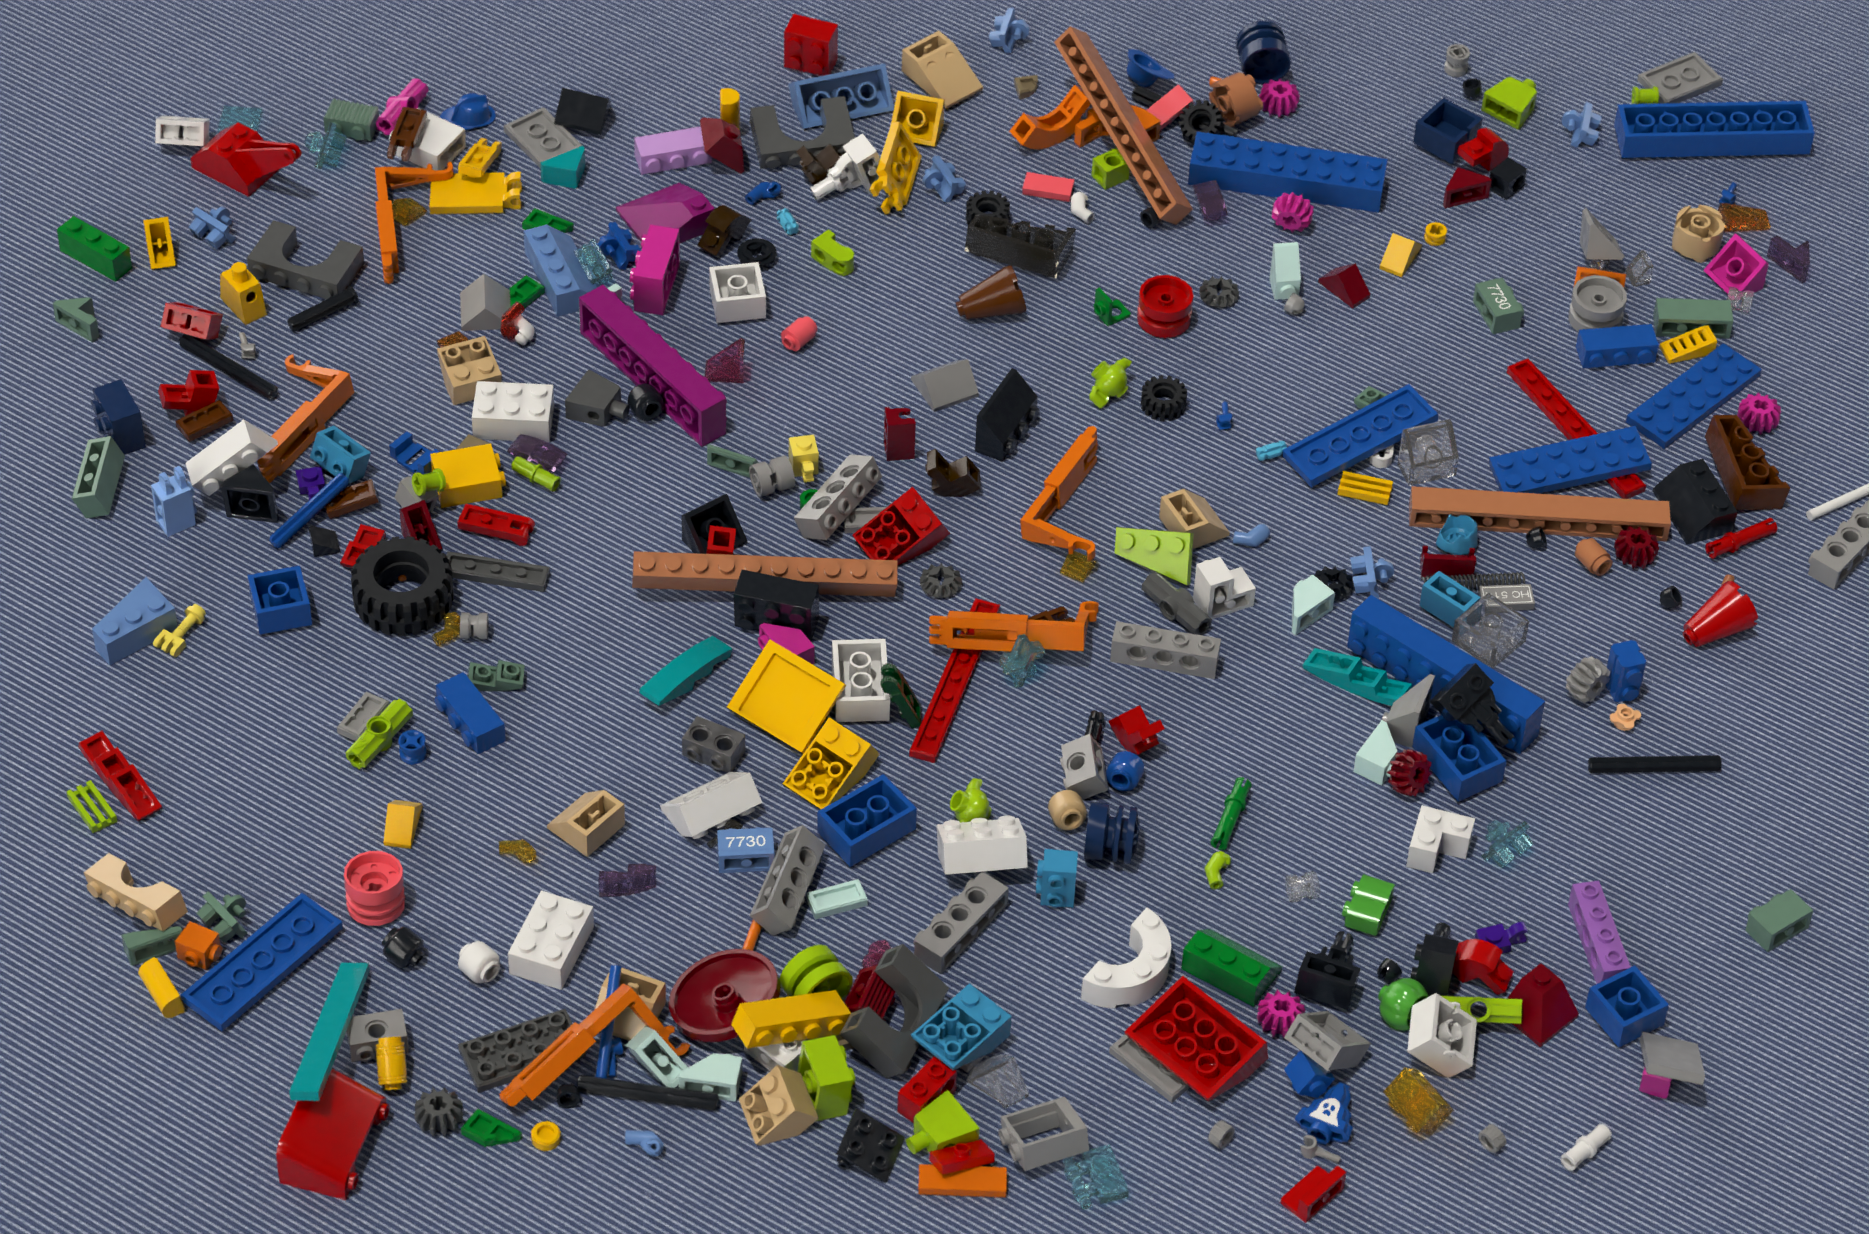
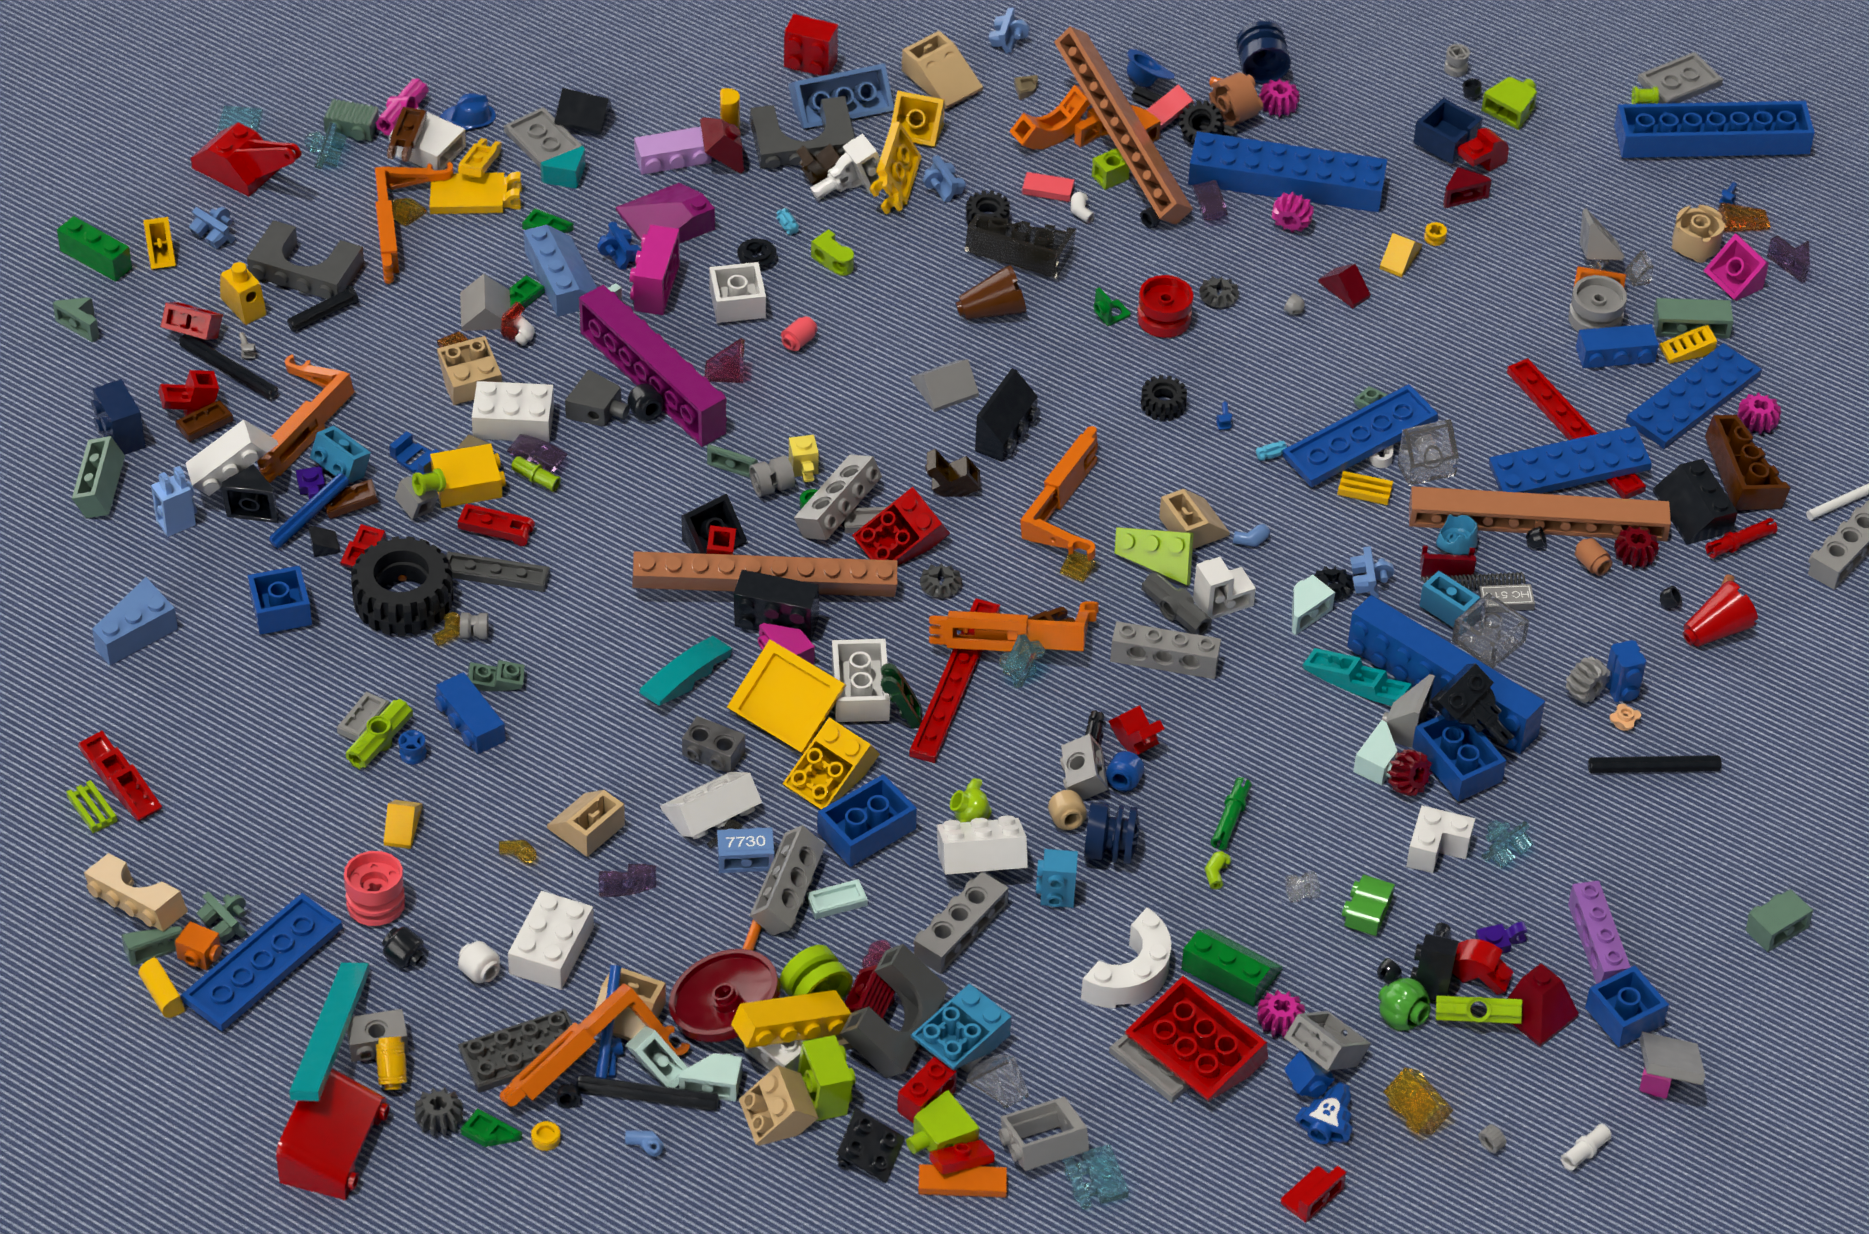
light yellow hinge [153,604,206,657] -> none
white brick [155,116,210,146] -> none
dark red slope [399,500,442,550] -> none
clear light blue hips [574,238,613,285] -> none
dark brown brick [697,205,751,258] -> none
blue arm [745,182,781,205] -> none
dark red hinge [883,407,916,461] -> none
lime piece [1089,357,1132,408] -> none
light grey axle [1208,1120,1235,1149] -> none
light aqua slope [1269,242,1301,300] -> none
black brick [1294,931,1361,1010] -> none
light grey hand [1300,1135,1341,1163] -> none
white brick [1407,993,1477,1078] -> none
sand green brick [1473,277,1524,334] -> none
black brick [1489,157,1527,200] -> none
medium blue hips [1562,101,1601,148] -> none
clear wheel [1727,287,1754,315] -> none

